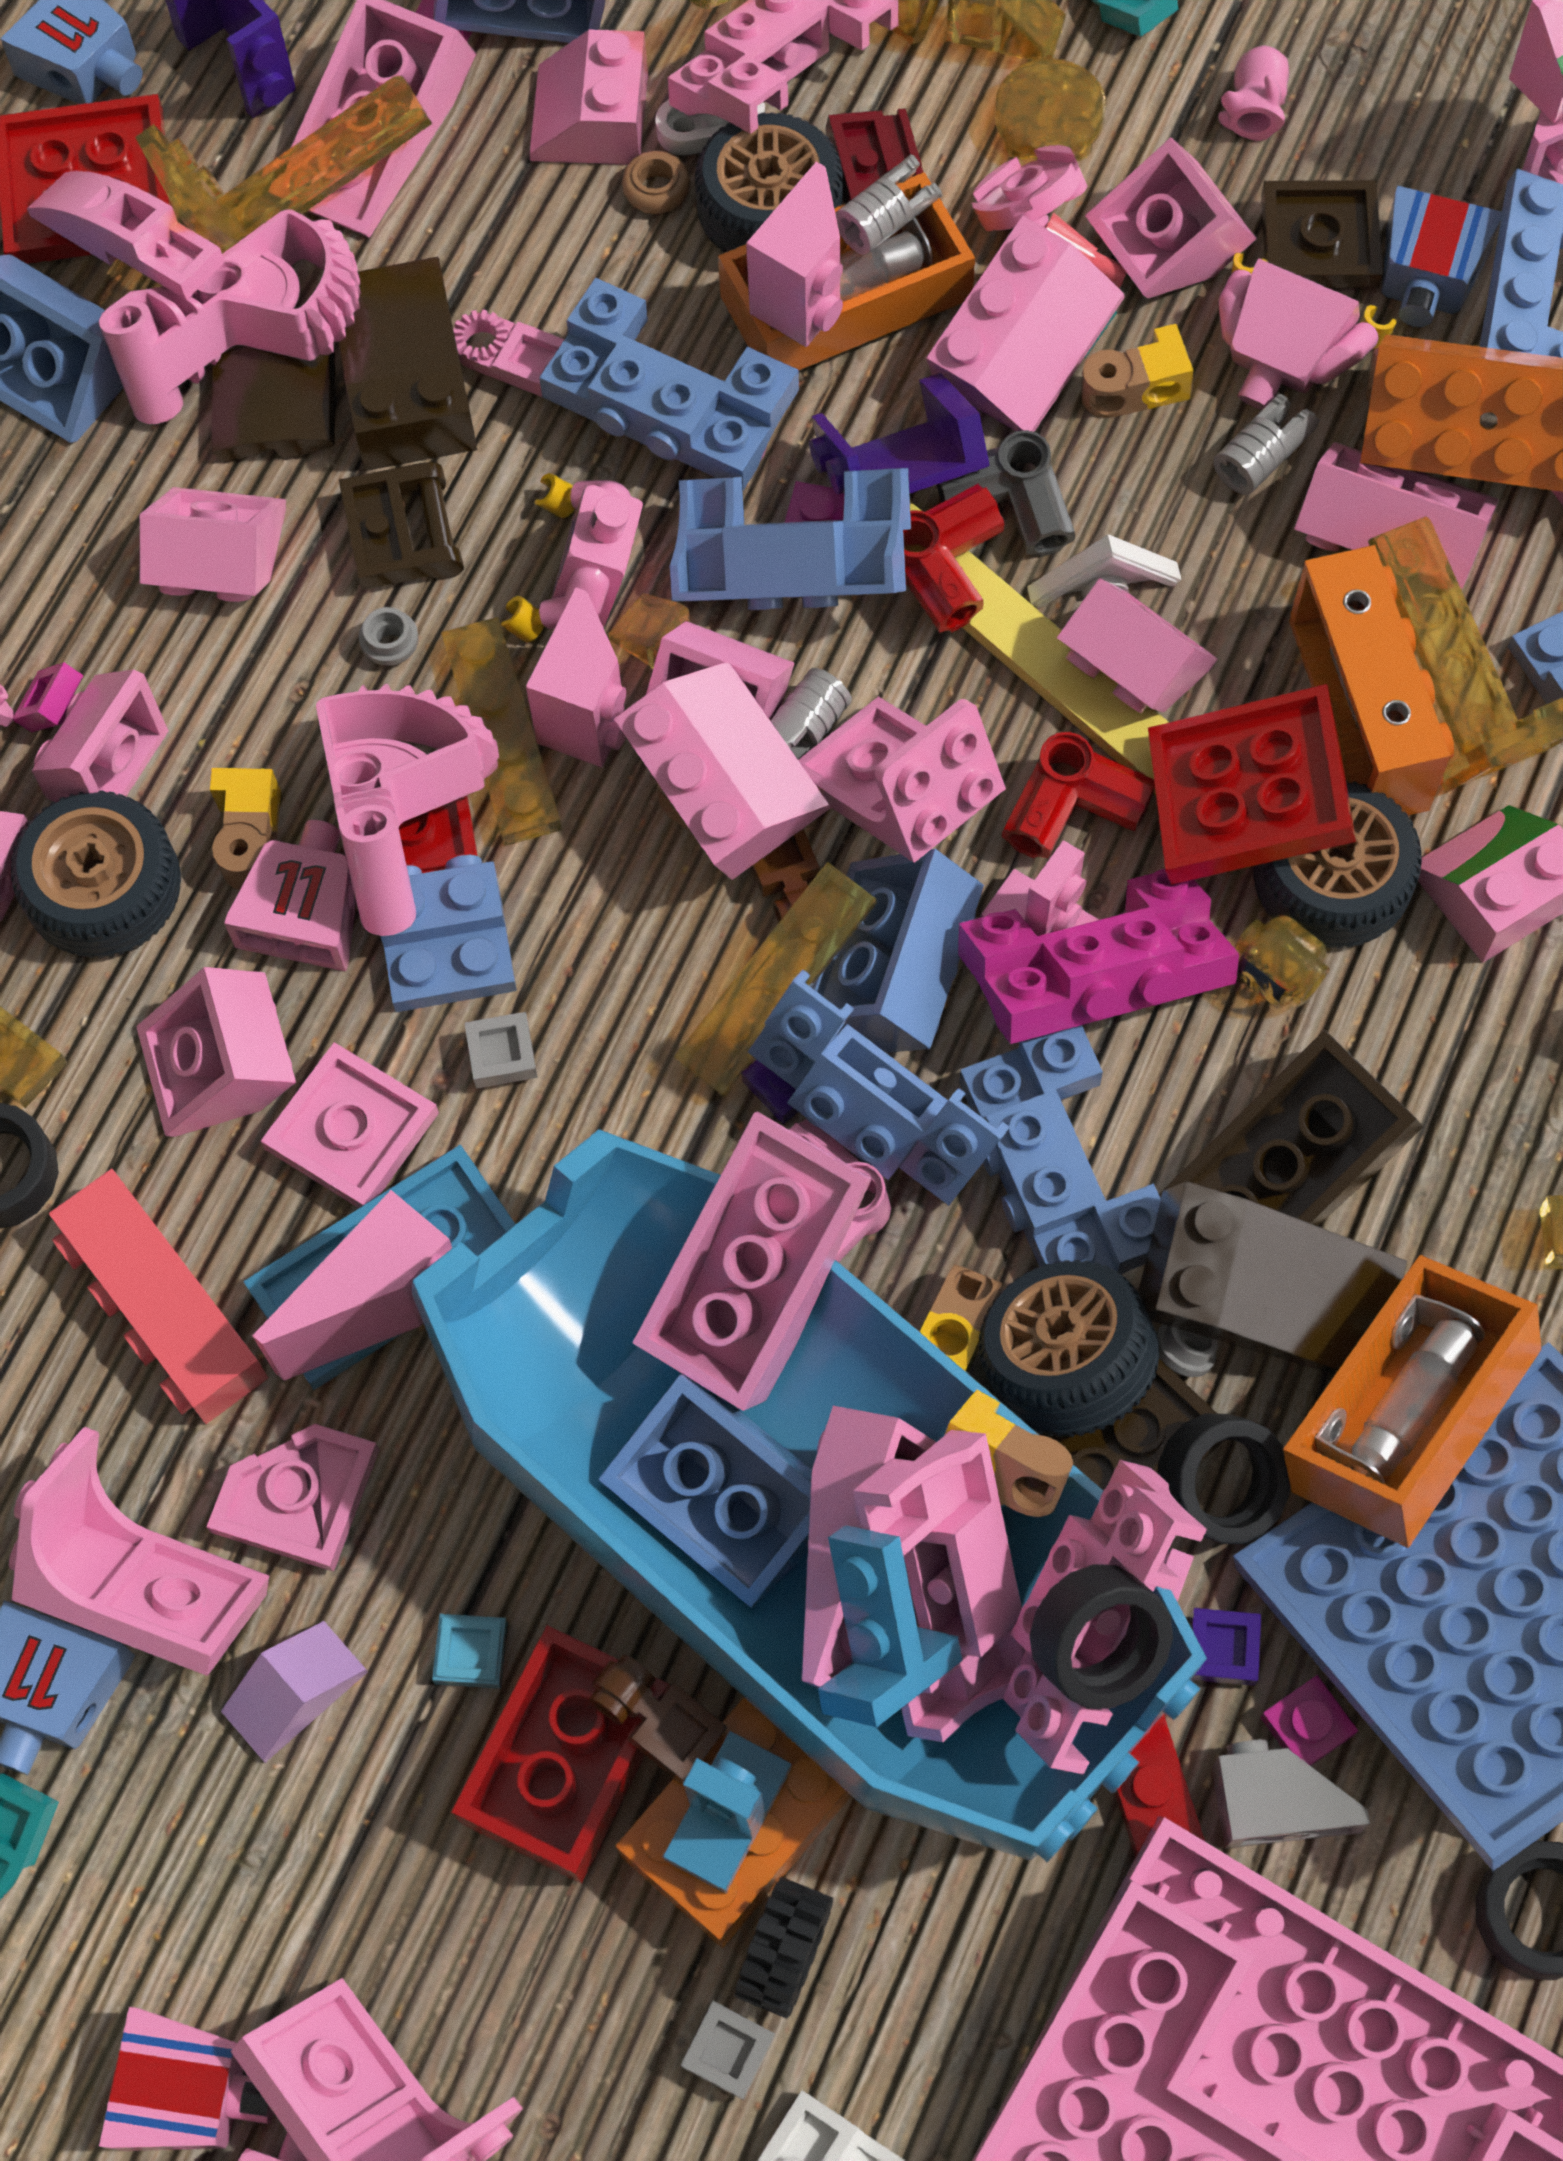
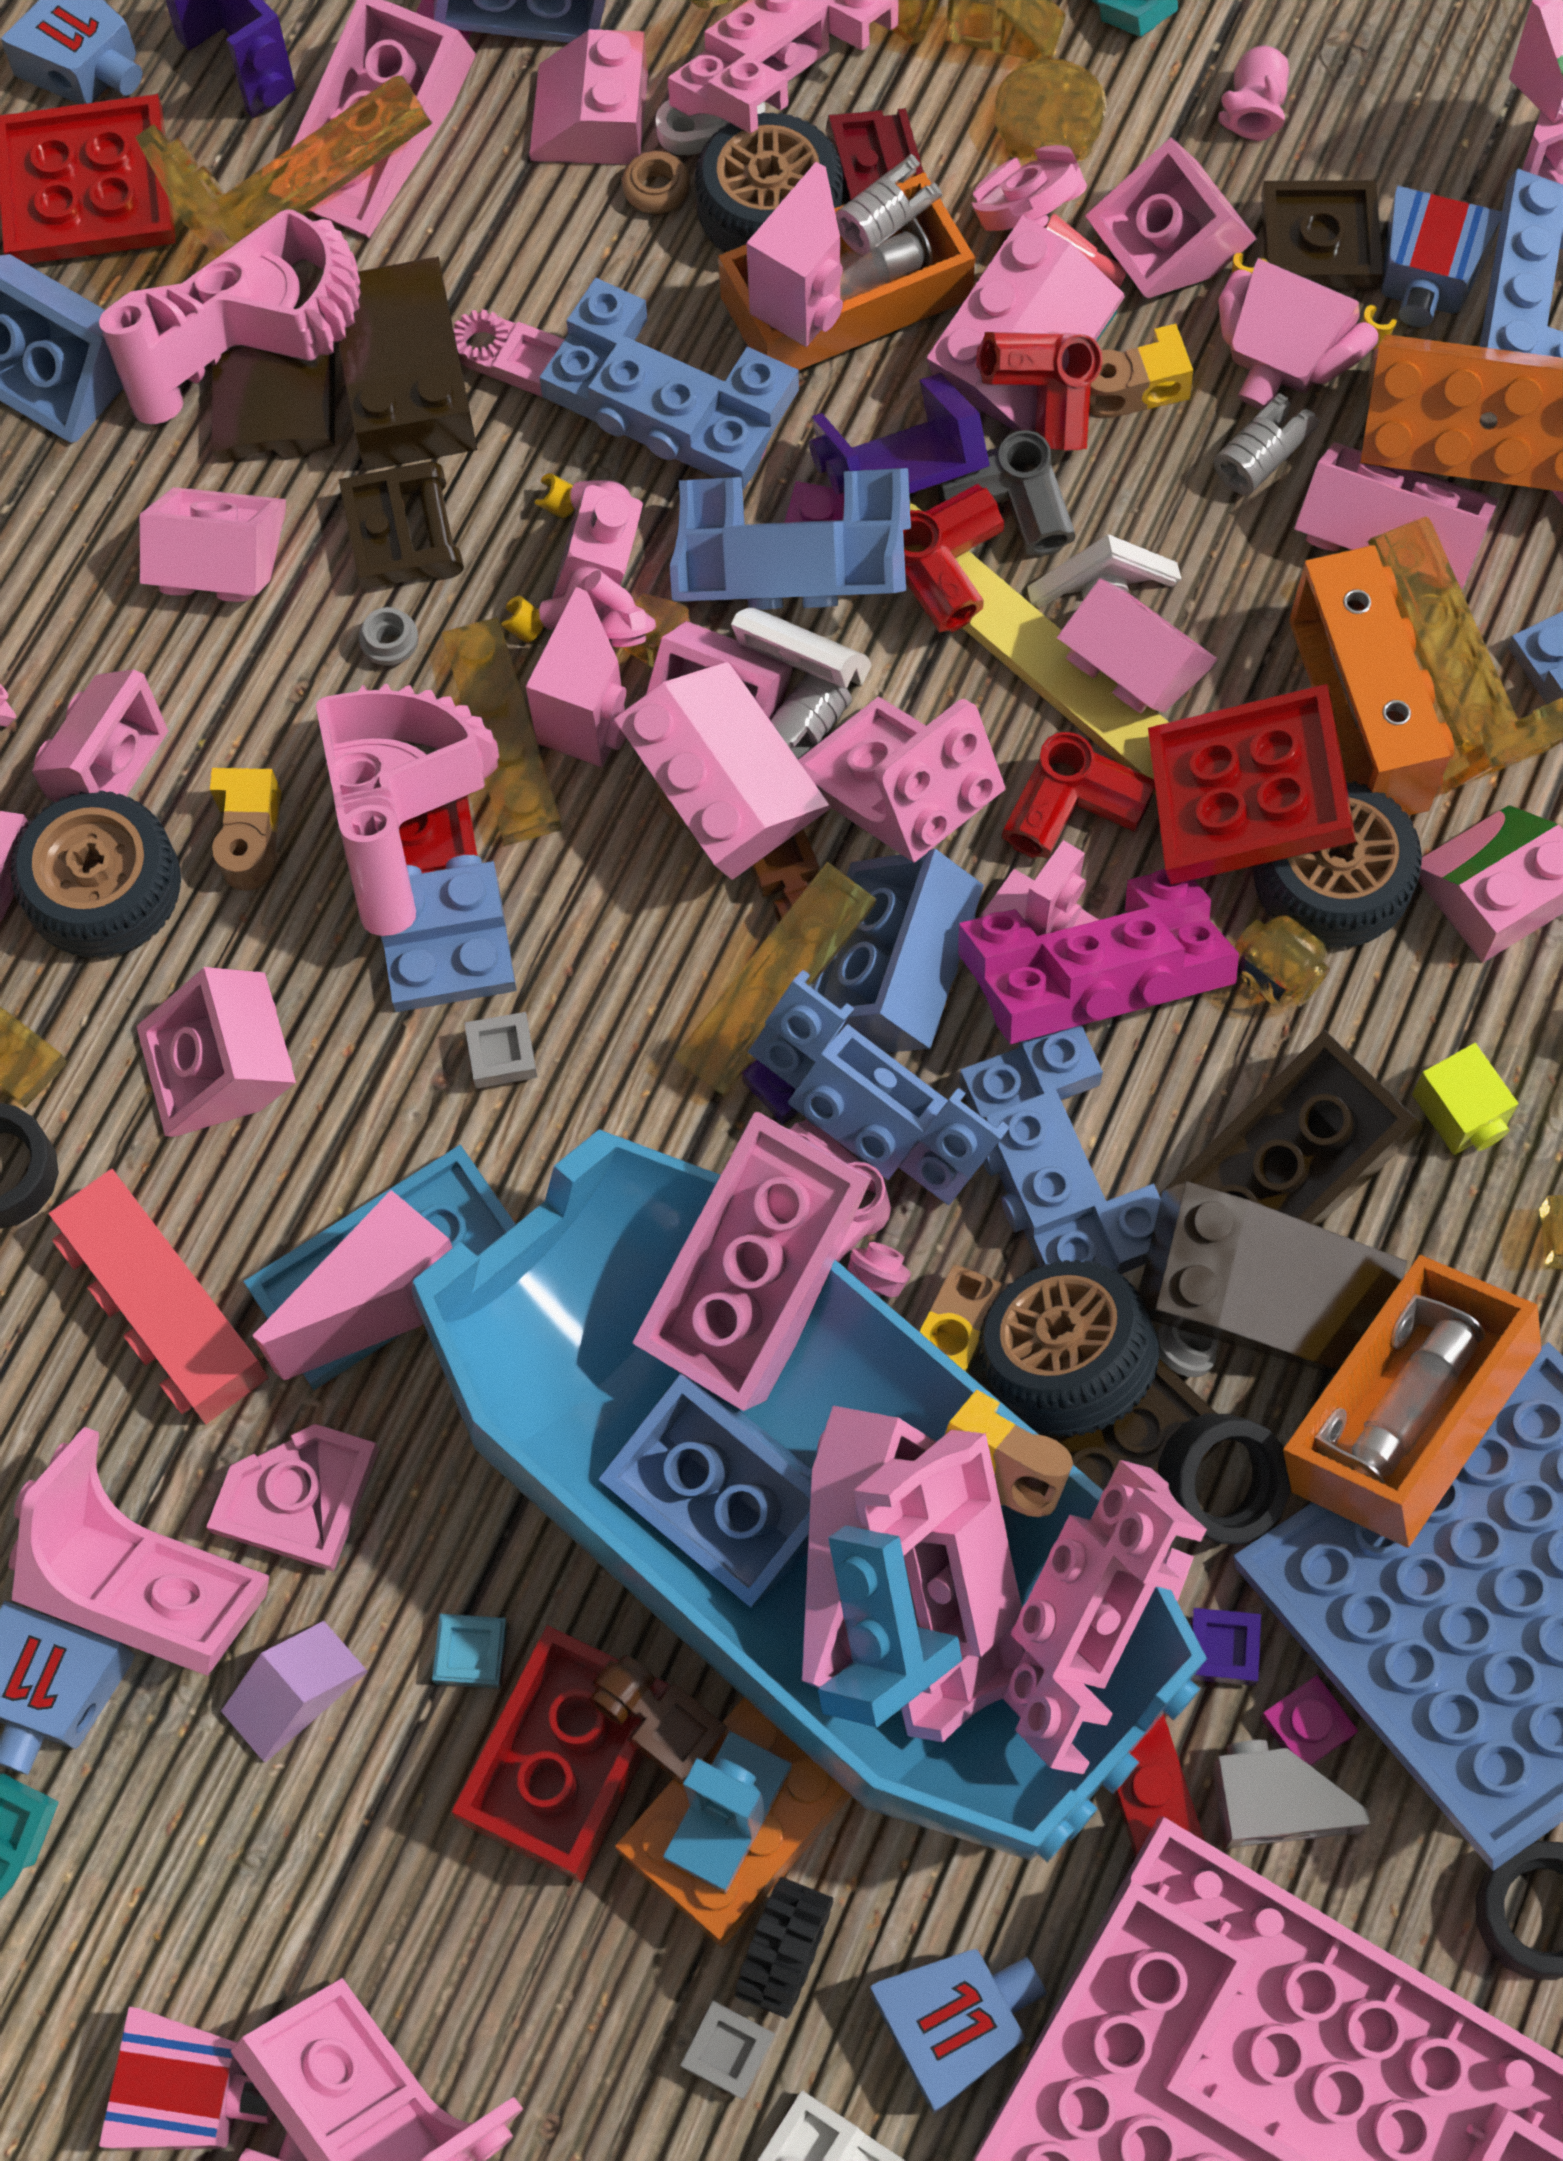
dark pink plate [12,662,84,733] -> none
bright pink slope [27,171,225,300] -> none
bright pink torso [224,820,356,972] -> none
bright pink plate [261,1042,439,1208] -> none
black tyre [1029,1564,1173,1709] -> none
none -> bright pink plate [584,570,656,647]
none -> white slope [731,608,872,689]
none -> bright pink plate [847,1242,911,1297]
none -> medium blue torso [869,1949,1047,2114]
none -> red piece [976,331,1103,450]
none -> neon yellow brick [1412,1043,1519,1155]

